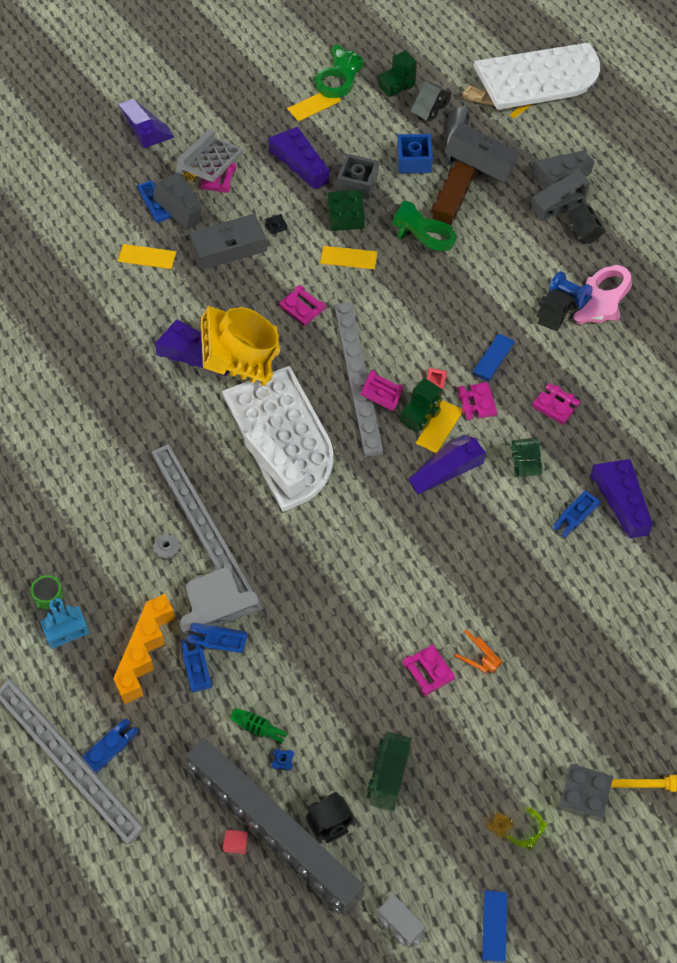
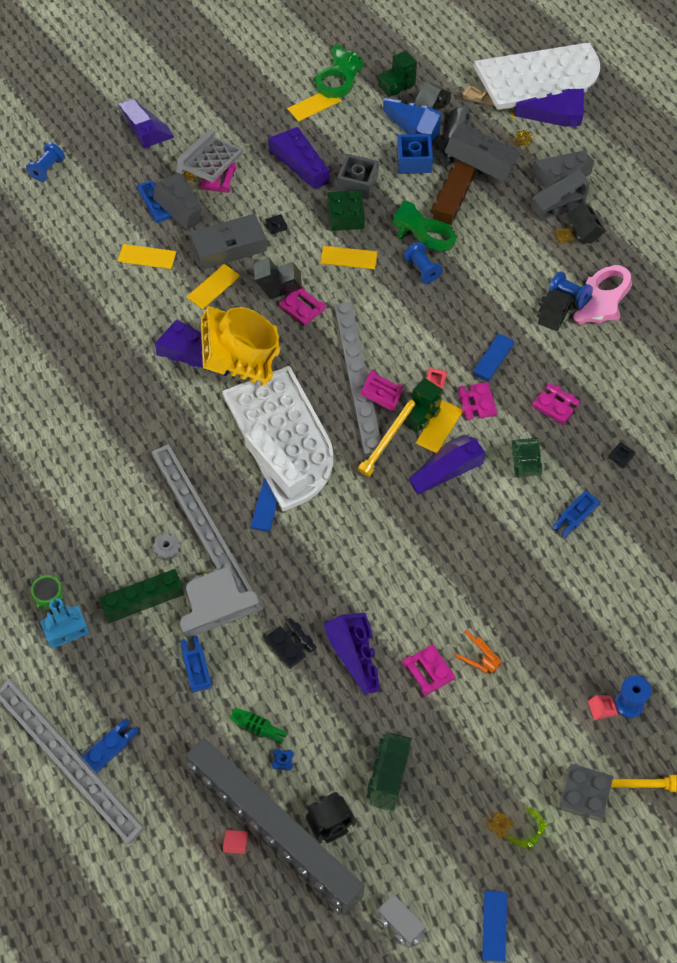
light orange brick [113,594,175,705] -> none
blue hinge [187,623,248,653] -> none
dark purple wedge [590,459,653,538] -> none
none -> blue piece [26,142,65,182]
none -> dark green brick [99,569,184,624]
none -> yellow piece [186,264,241,309]
none -> blue tile [251,478,278,532]
none -> pearl dark grey brick [253,258,302,299]
none -> black plate [264,618,317,669]
none -> dark purple wedge [324,613,380,694]
none -> yellow piece [357,400,415,477]
none -> blue wedge [383,98,442,144]
none -> blue piece [403,242,443,284]
none -> dark purple wedge [514,89,584,127]
none -> clear yellow plate [515,130,533,146]
none -> clear yellow plate [555,228,574,244]
none -> coral slope [588,695,618,720]
none -> black plate [608,442,636,468]
none -> blue piece [615,675,652,718]

